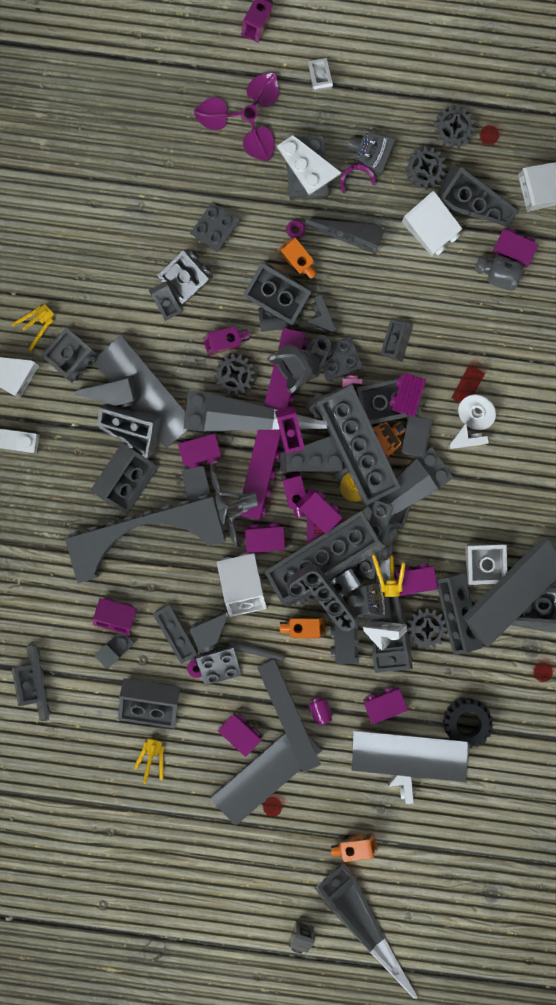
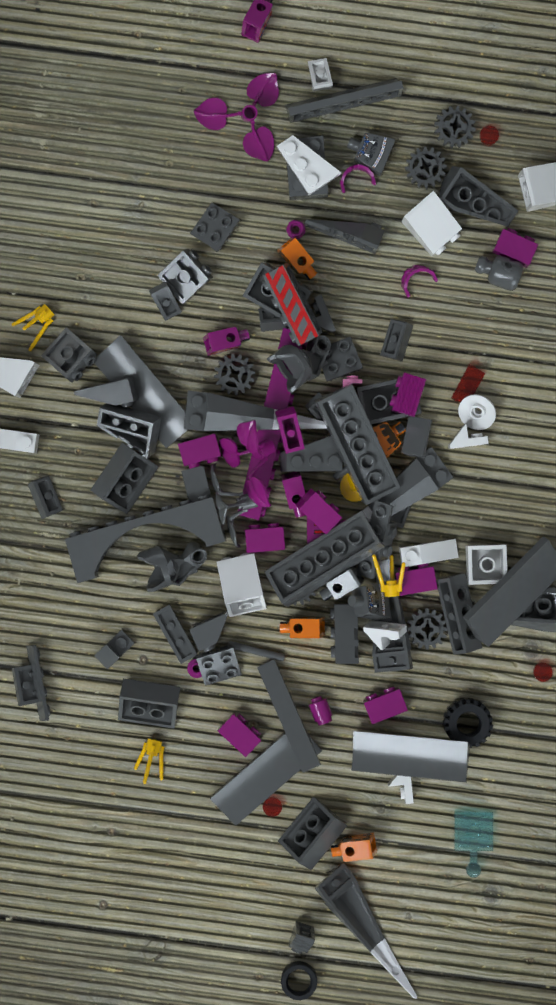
magenta brick [93,598,137,636] -> none
dark grey beam [287,564,355,631] -> none
none -> dark grey slope [28,475,63,519]
none -> dark grey piece [137,542,207,592]
none -> magenta plant [219,420,275,507]
none -> brick [262,262,323,346]
none -> dark grey slope [278,797,347,870]
none -> black tyre [281,961,317,1001]
none -> dark grey arch [285,78,403,123]
none -> white slope [399,539,459,567]
none -> magenta helmet [401,265,438,298]
none -> clear light blue plate [454,811,493,878]

